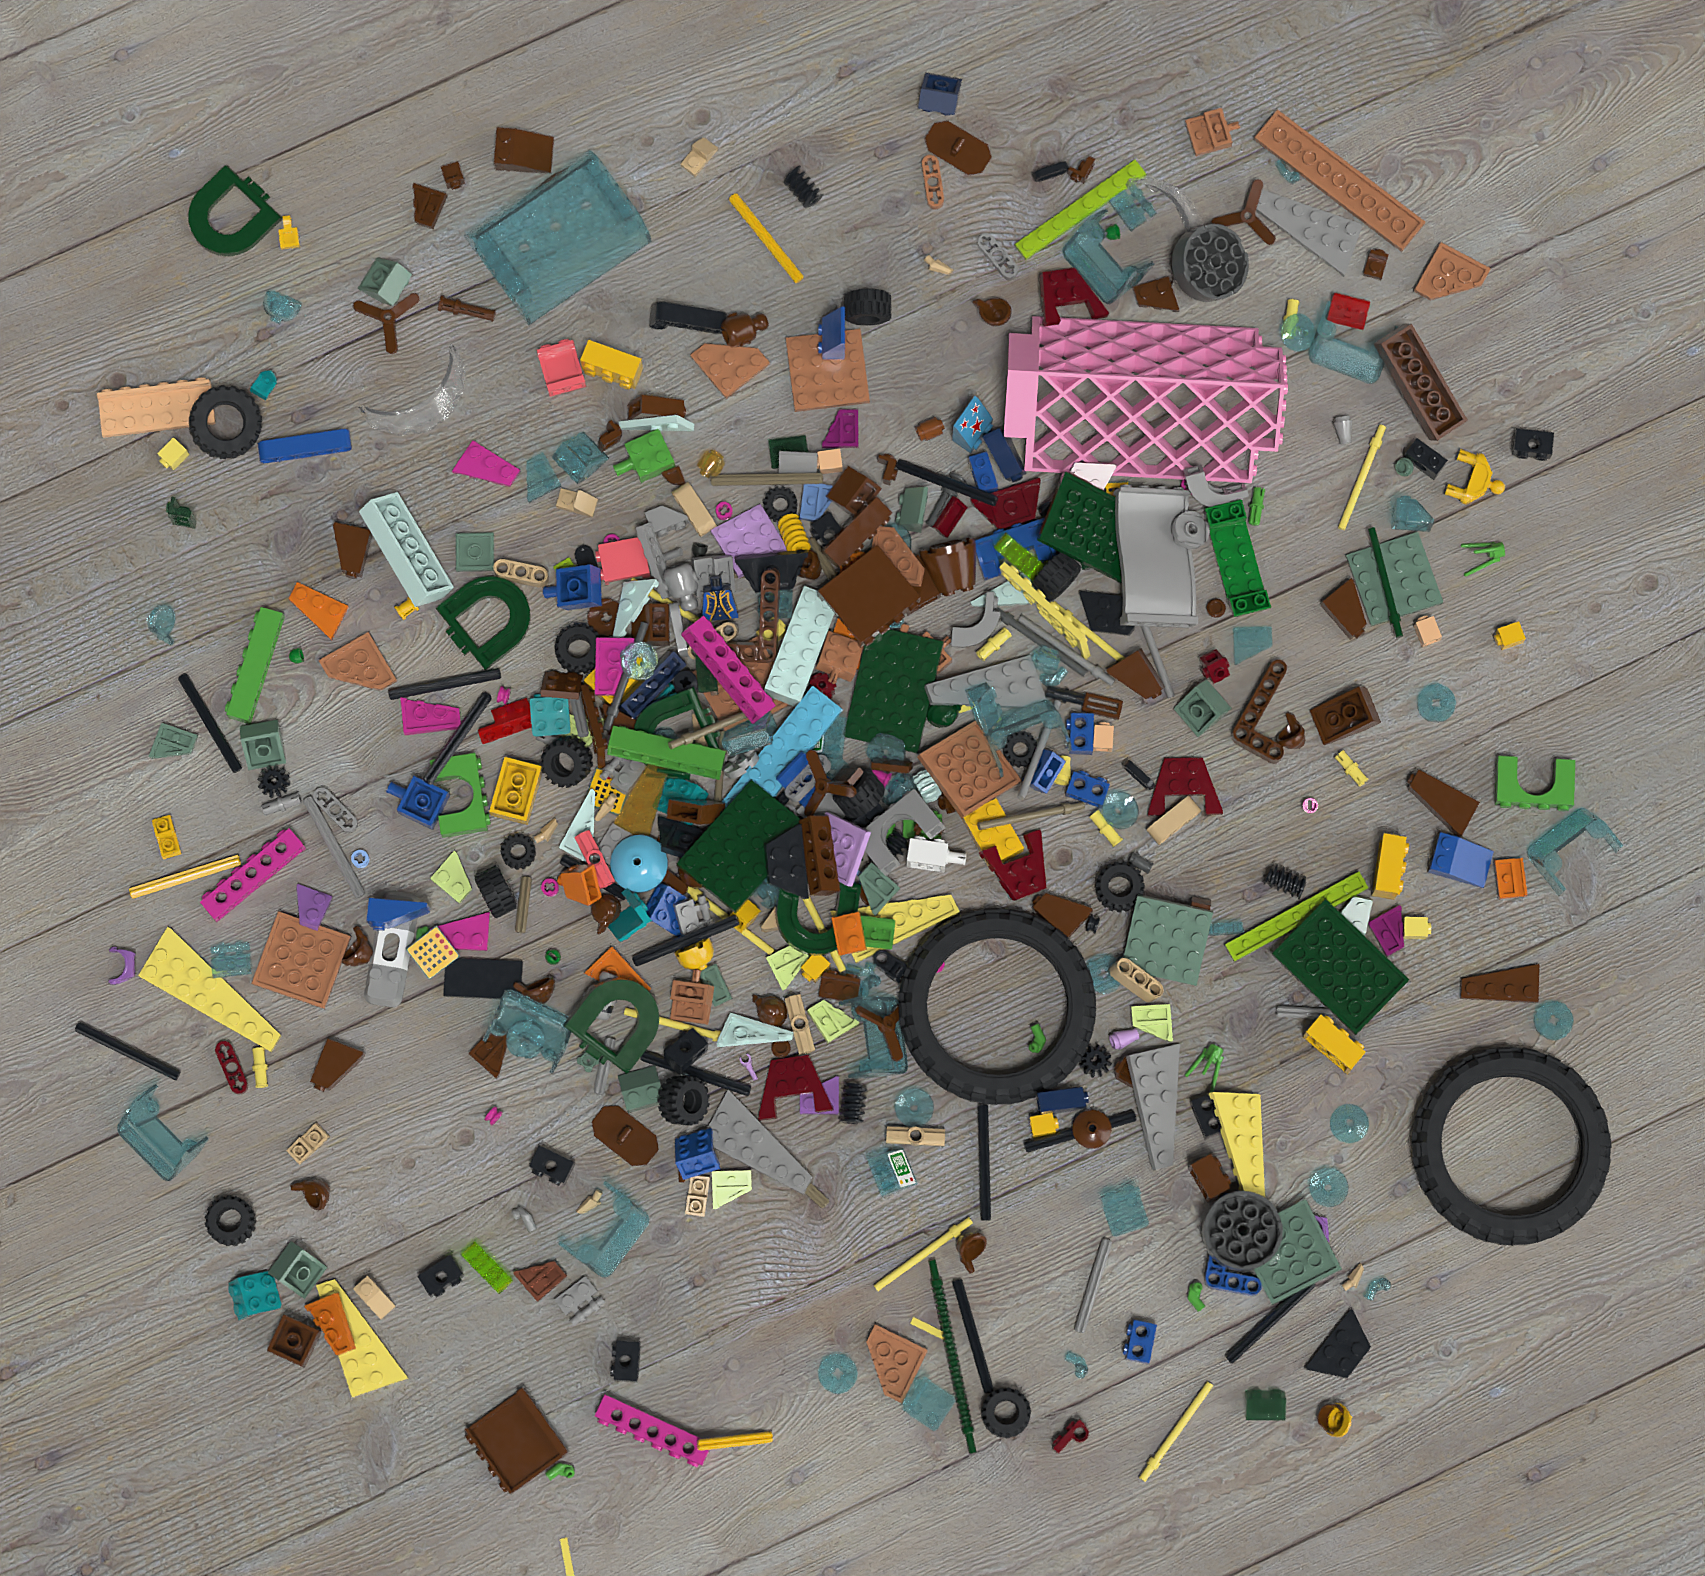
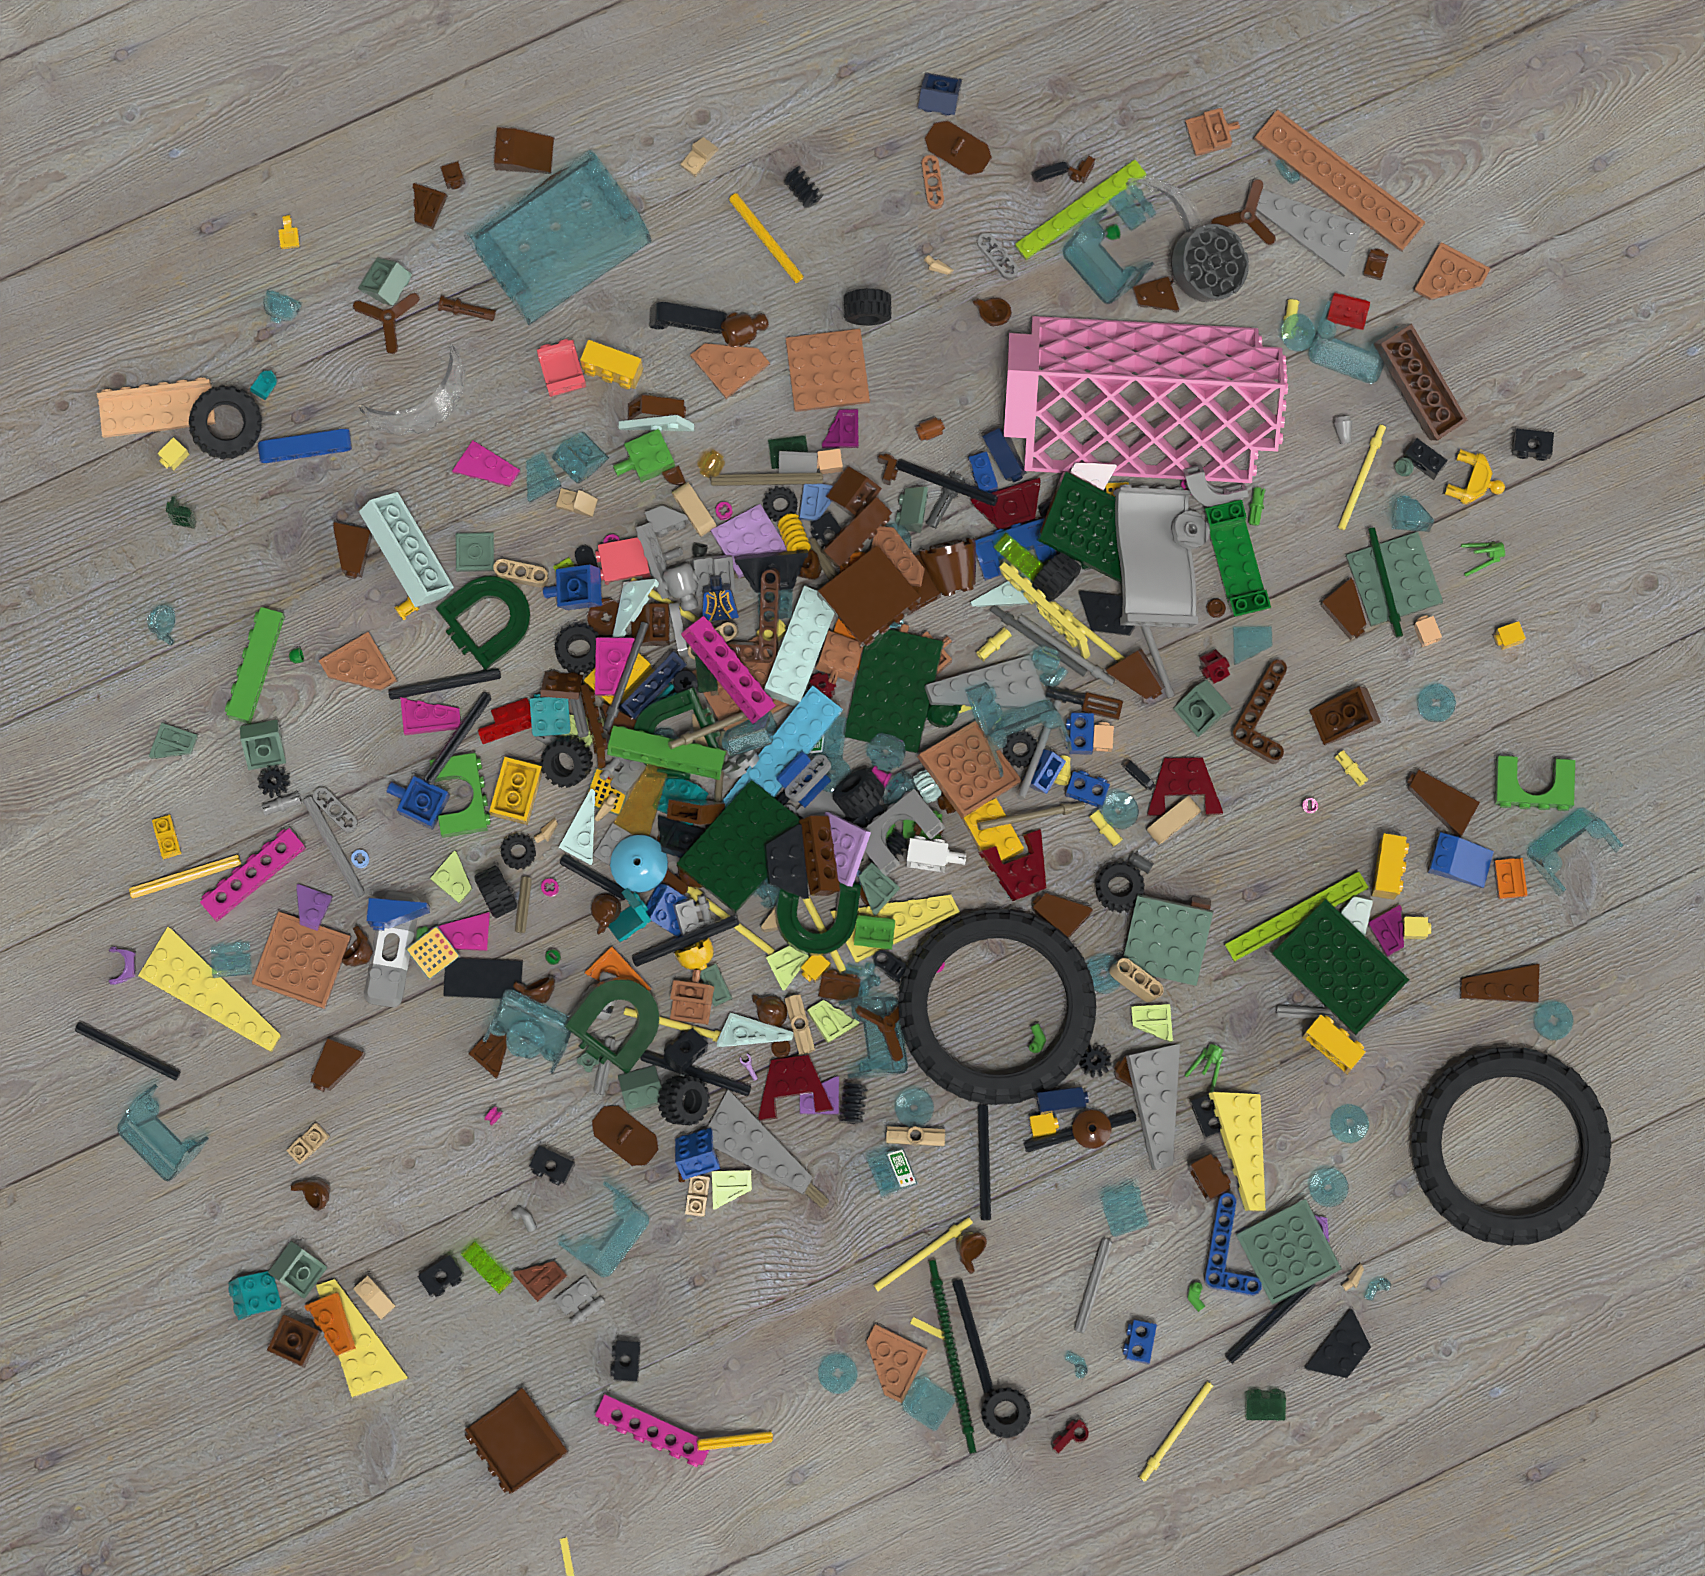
black axle [178,673,242,773] -> none
dark green piece [188,165,282,256] -> none
black tyre [205,1195,256,1246] -> none
dark red beam [215,1041,248,1095] -> none
light yellow pin [252,1047,268,1088] -> none
orange wing [289,582,349,641] -> none
dark pink bush [497,686,511,705] -> none
bright green arm [545,1463,575,1481] -> none
orange torso [557,864,602,906] -> none
coral piece [574,830,615,889] -> none
tan bar [576,1189,603,1214] -> none
reddish brown bracket [597,420,622,452] -> none
clear light blue plate [620,642,658,680] -> none
yellow brick [730,900,761,933] -> none
reddish brown piece [804,750,857,817] -> none
blue slope [818,307,845,360] -> none
reddish brown tile [831,767,863,786] -> none
orange plate [831,912,867,956] -> none
reddish brown tile [871,758,913,774] -> none
dark red tile [932,496,968,538] -> none
light grey arch [951,592,1001,648] -> none
dark azure slope [952,396,993,453] -> none
dark red wing [1040,268,1109,327] -> none
black bush [1086,915,1100,934] -> none
lavender cone [1109,1028,1139,1050] -> none
dark grey brick [1202,1191,1283,1272] -> none
clear light blue beam [1208,922,1244,936] -> none
black piece [1264,864,1307,900] -> none
reddish brown hat [1276,712,1306,749] -> none
yellow piece [1317,1403,1352,1437] -> none

